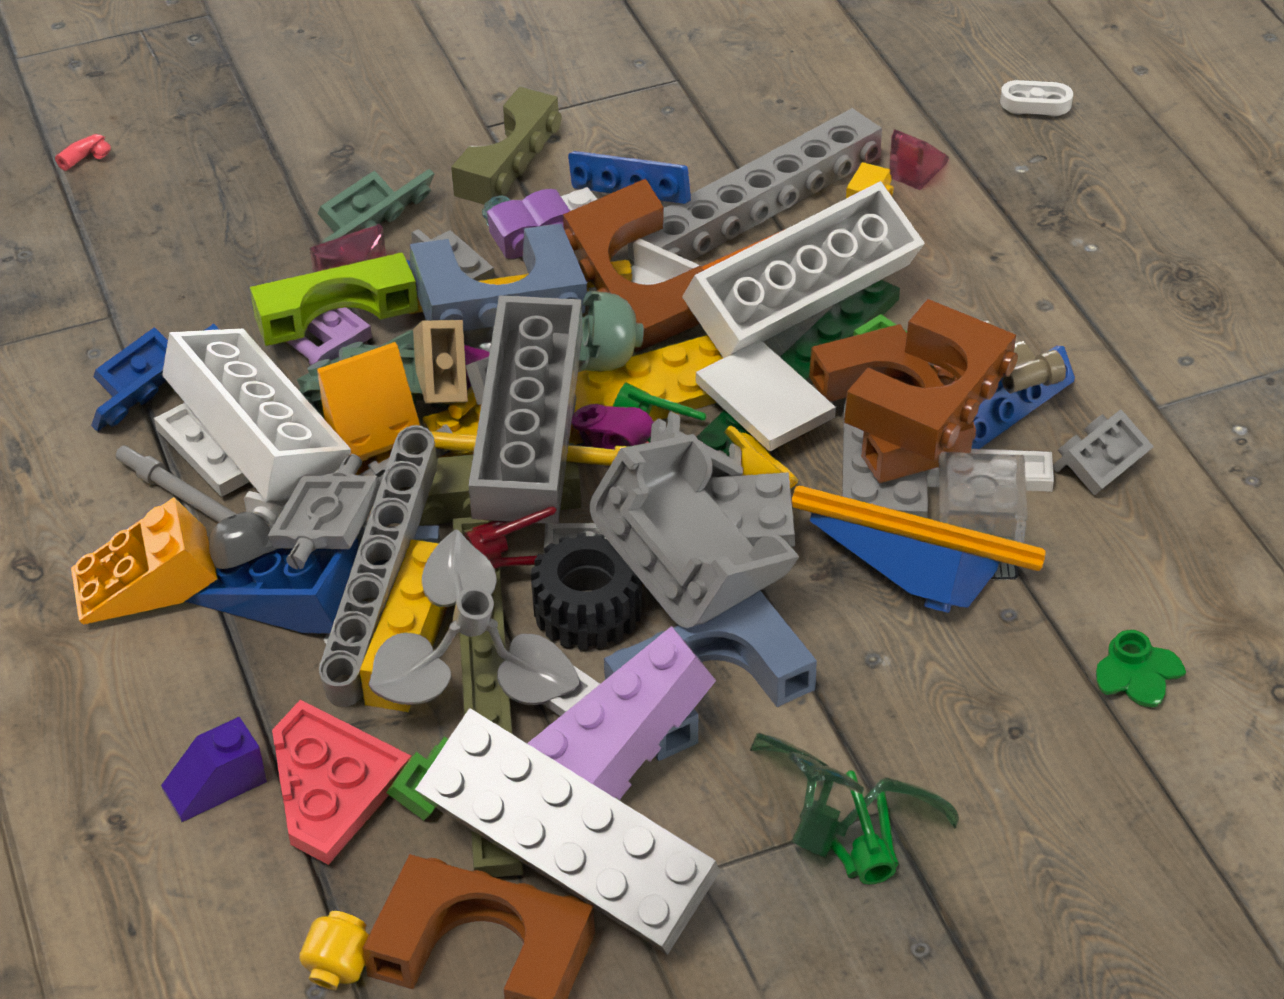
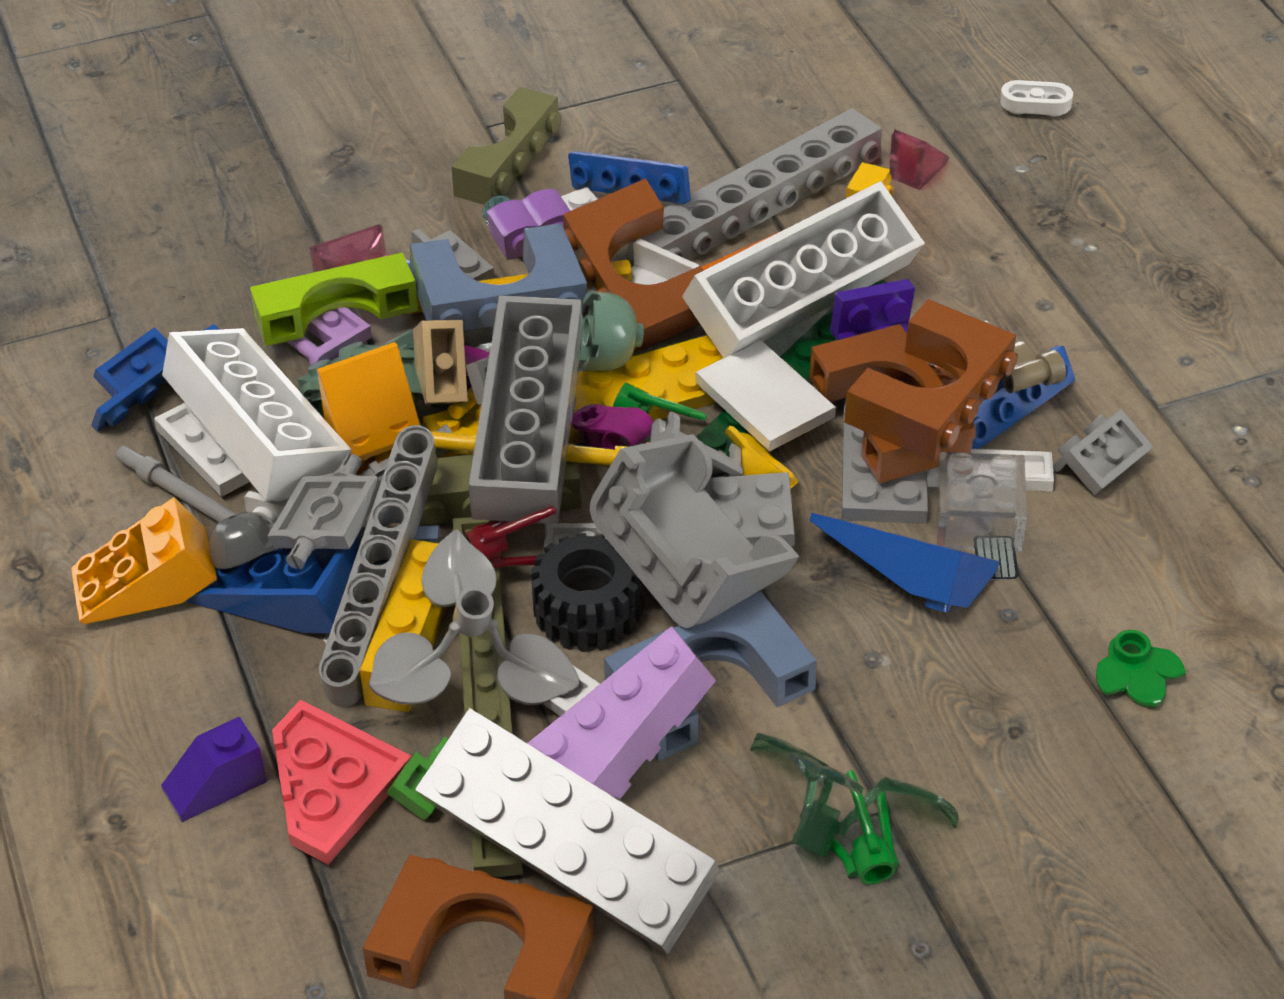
coral arm [55,134,111,171] -> none
yellow head [299,911,369,990] -> none
sand green bracket [316,169,435,263] -> none
light orange axle [791,485,1046,571] -> none
none -> dark purple bracket [830,279,915,340]

